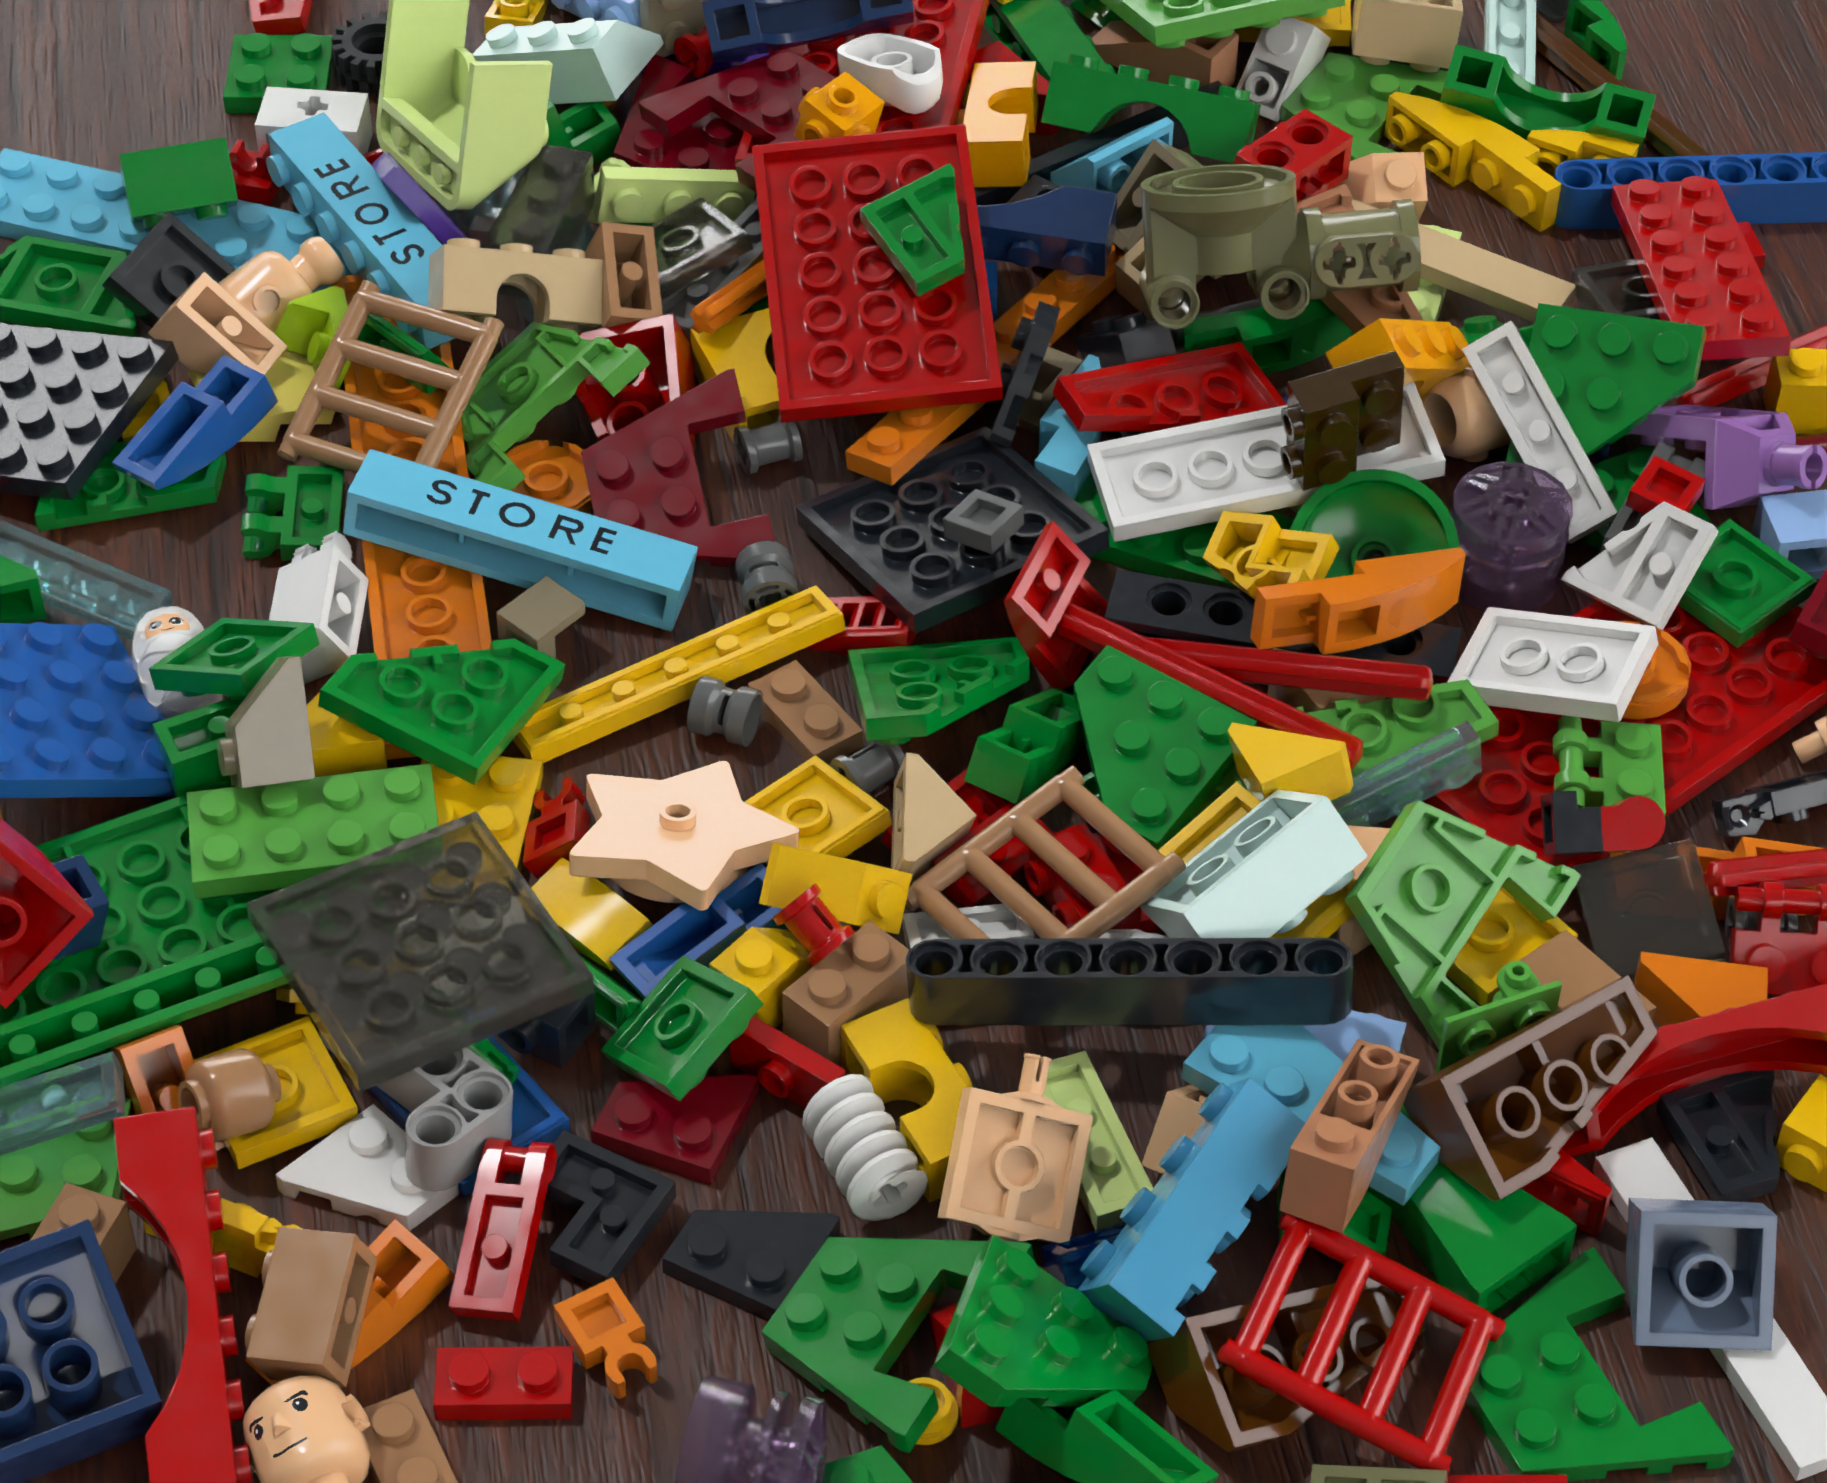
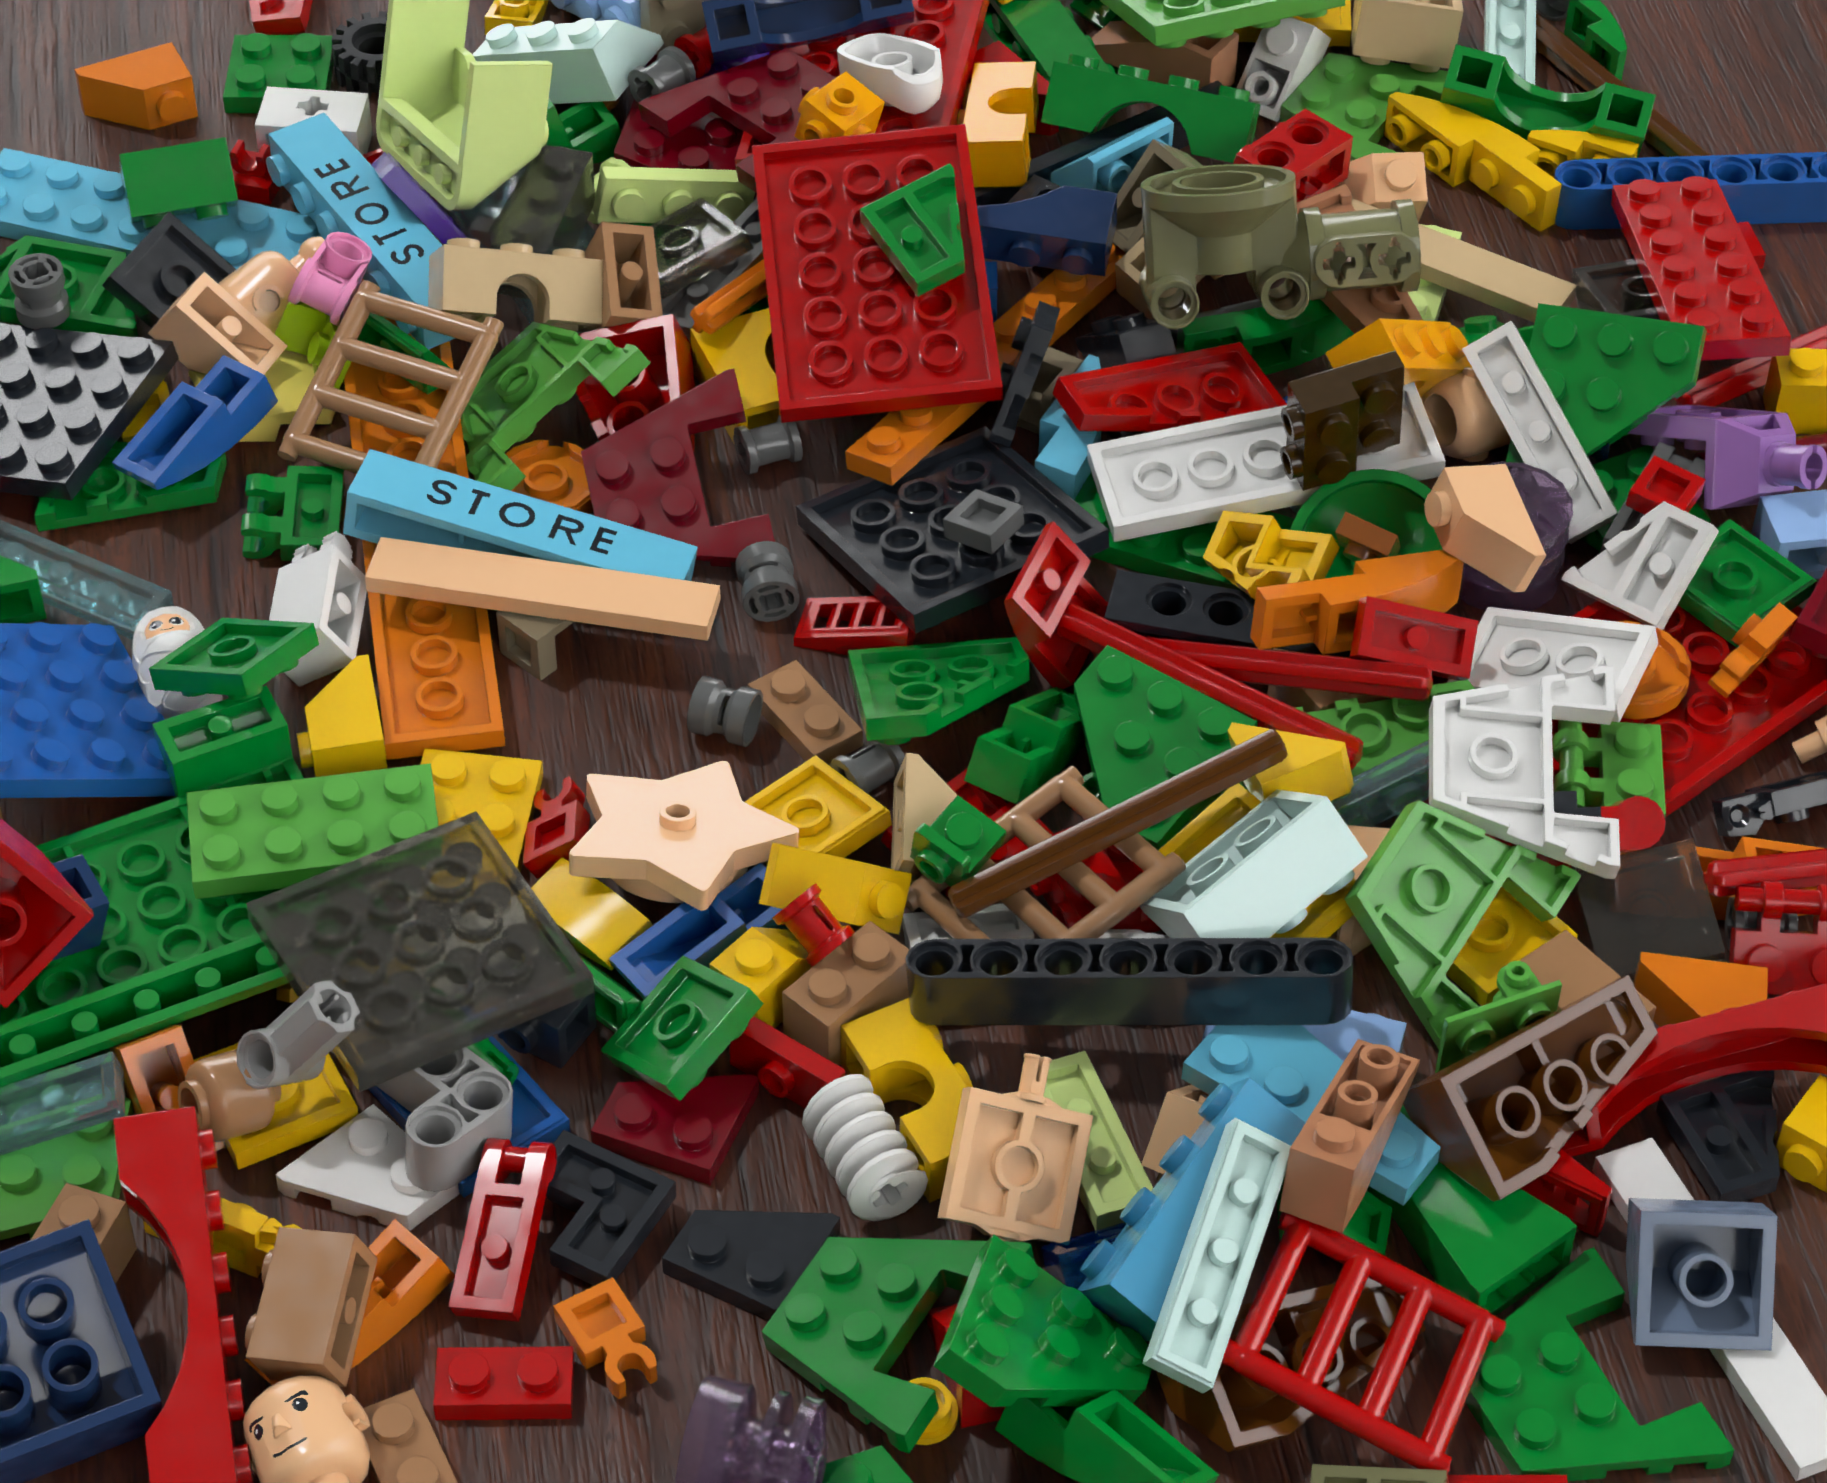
slope [217,656,315,788] -> none
green plate [318,638,565,785] -> none
yellow tile [513,585,846,763] -> none
none -> dark grey wheel [8,253,71,330]
none -> orange slope [74,42,198,130]
none -> light grey piece [236,981,360,1089]
none -> bright pink piece [288,232,372,326]
none -> light nougat tile [365,537,721,641]
none -> dark grey bush [628,46,696,103]
none -> green bracket [910,795,1006,887]
none -> reddish brown axle [948,729,1288,918]
none -> light aqua tile [1142,1118,1291,1394]
none -> dark orange plate [1335,512,1401,562]
none -> red plate [1350,596,1479,681]
none -> light nougat slope [1424,464,1546,592]
none -> white wing [1429,666,1620,879]
none -> orange plate [1708,602,1798,698]

